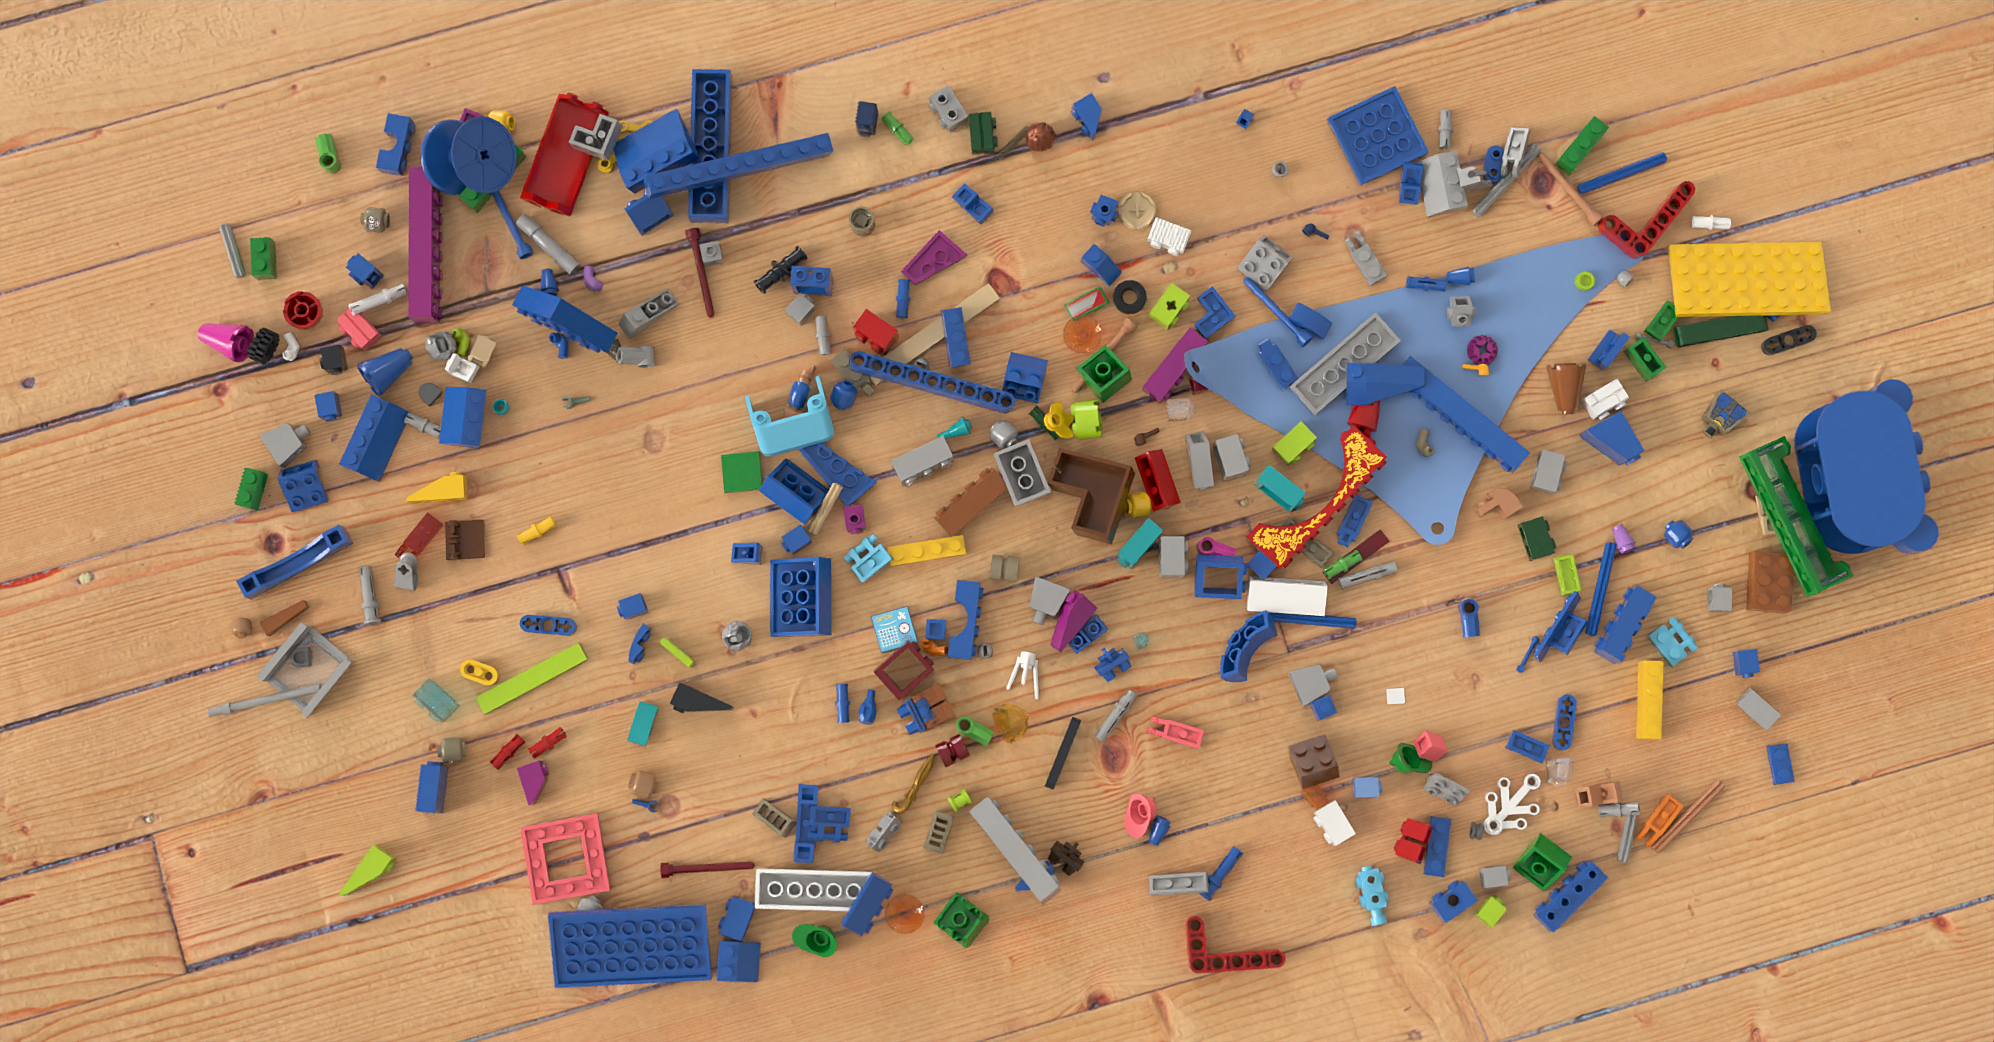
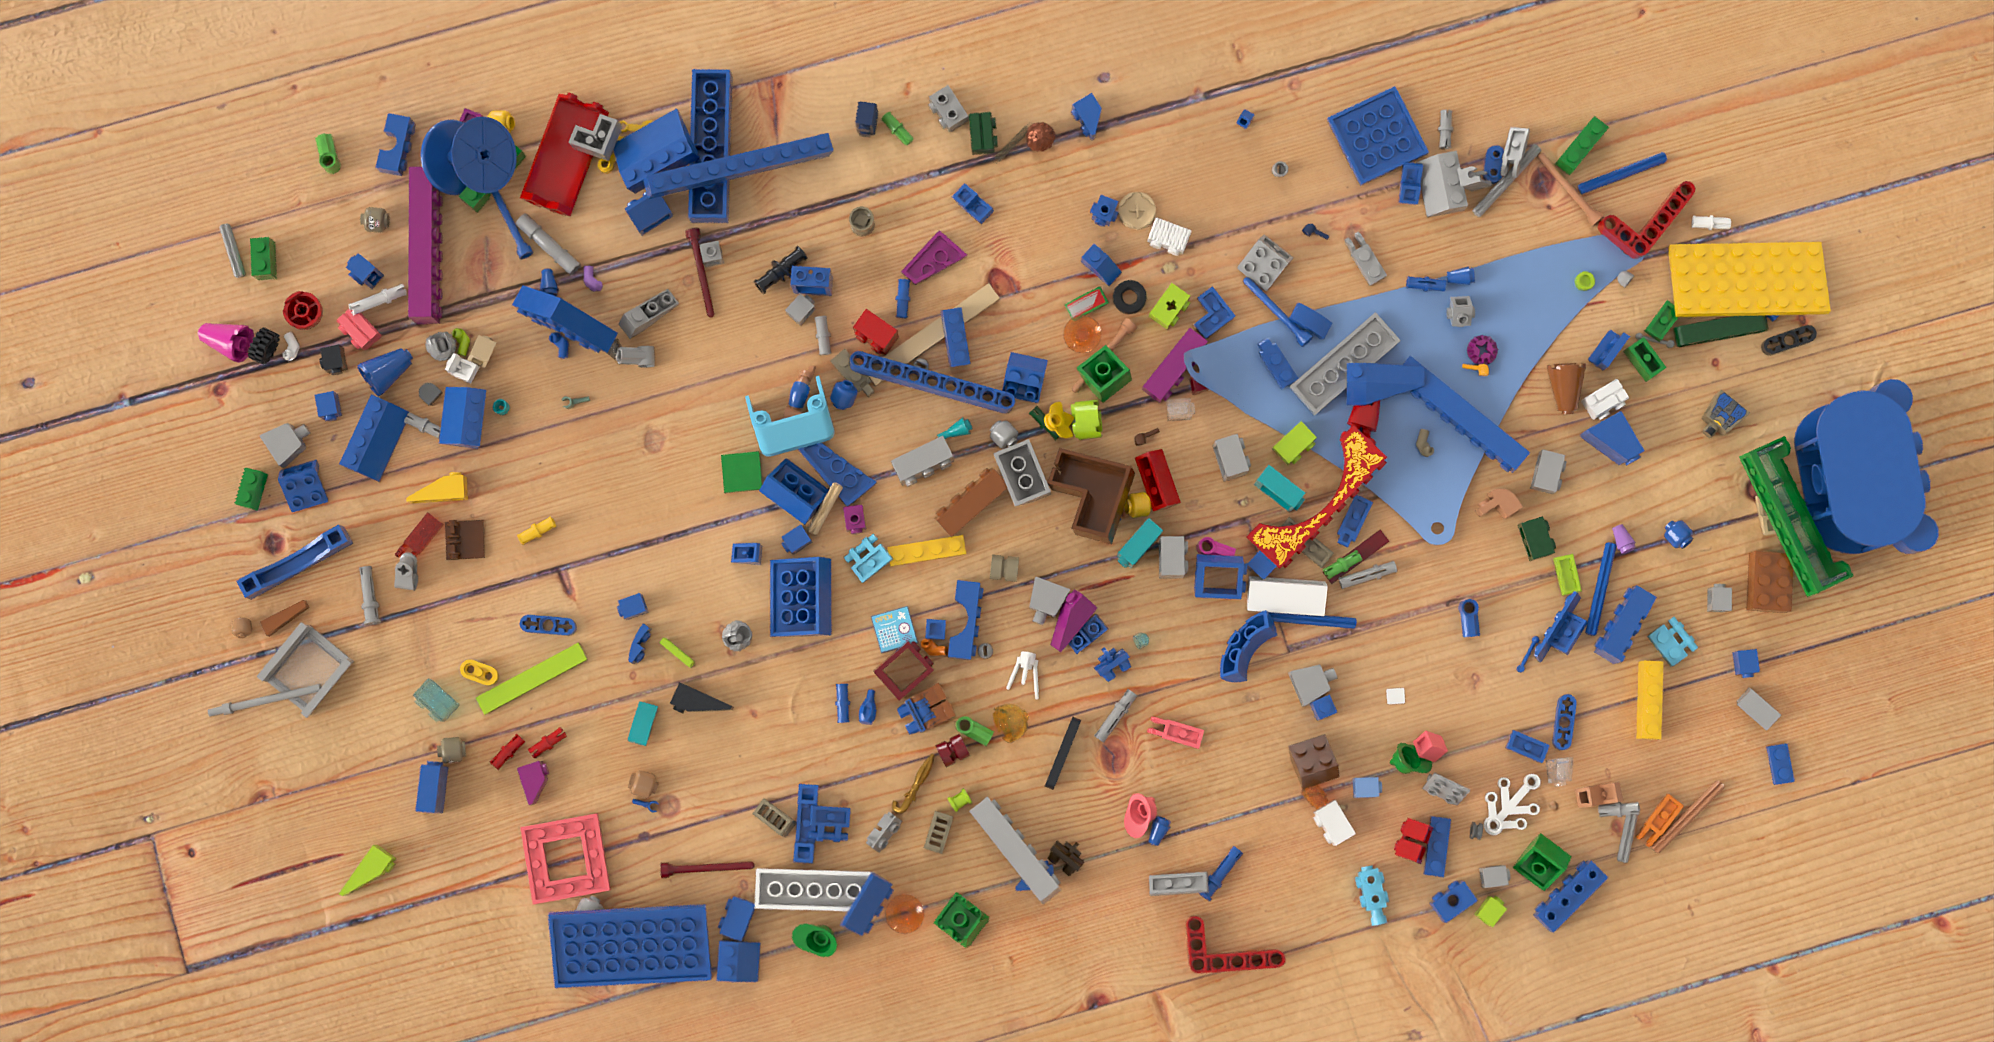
dark grey tile [290,647,312,667] -> none
light grey slope [1185,432,1214,490] -> none

